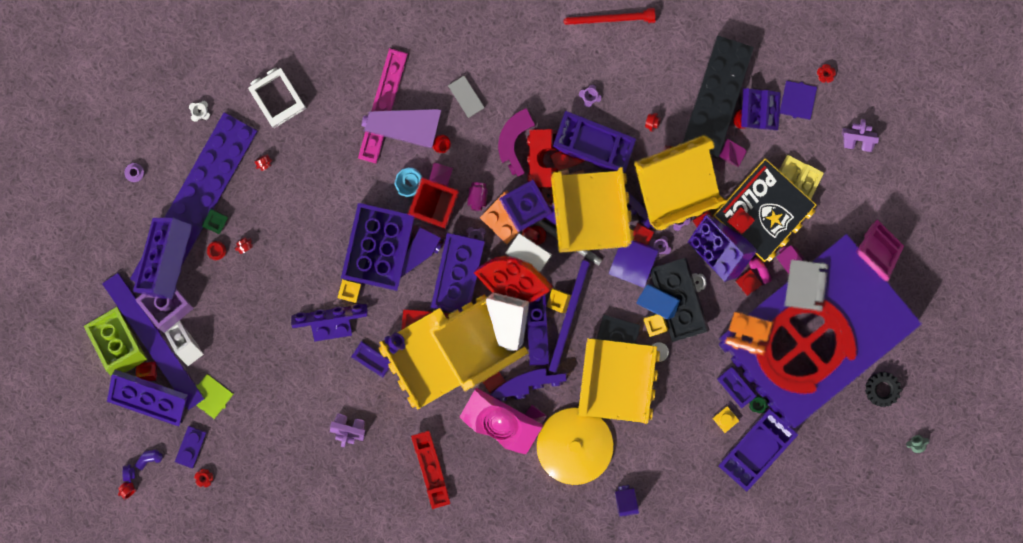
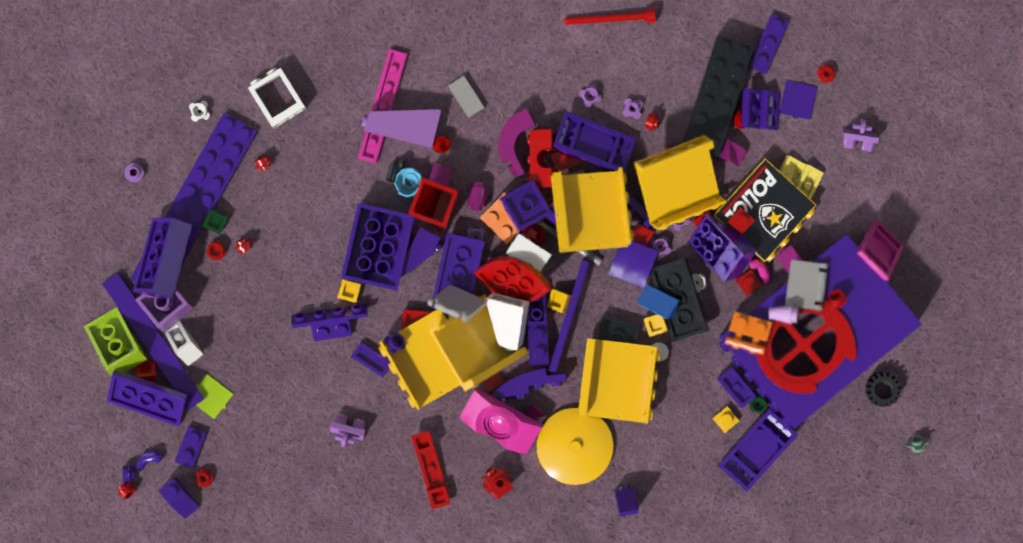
none -> dark purple slope [158,477,200,518]
none -> black arm [386,158,409,183]
none -> light grey piece [428,285,487,322]
none -> red brick [481,467,514,499]
none -> medium lavender plate [622,98,643,119]
none -> dark purple plate [748,14,789,75]
none -> lavender cone [769,305,798,324]
none -> red plate [828,290,848,308]

